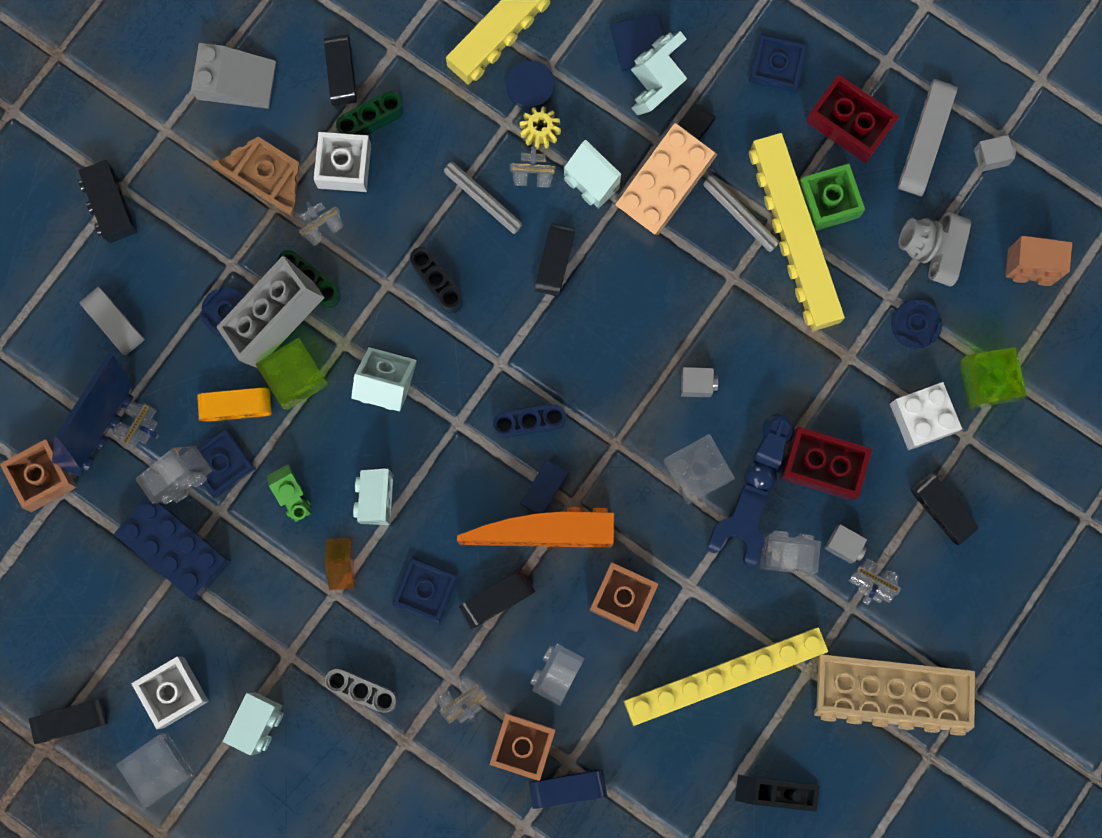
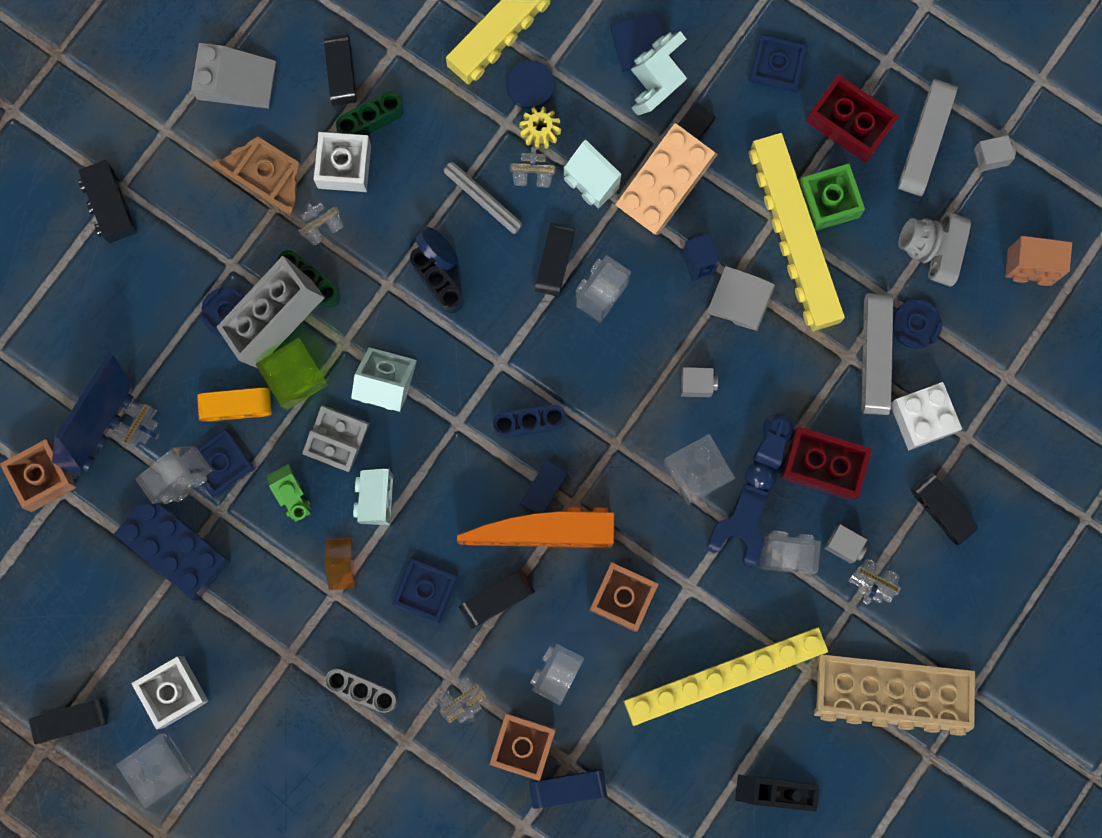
light grey beam [79,286,145,356] -> none
light aqua brick [223,692,284,755] -> none
light grey axle [703,175,779,252] -> none
clear neon green brick [959,347,1027,410] -> none
none -> light grey slope [302,405,370,472]
none -> dark blue tile [416,226,458,270]
none -> clear brick [575,255,631,323]
none -> dark blue brick [682,233,720,281]
none -> light grey slope [708,266,775,331]
none -> light grey beam [861,293,893,415]

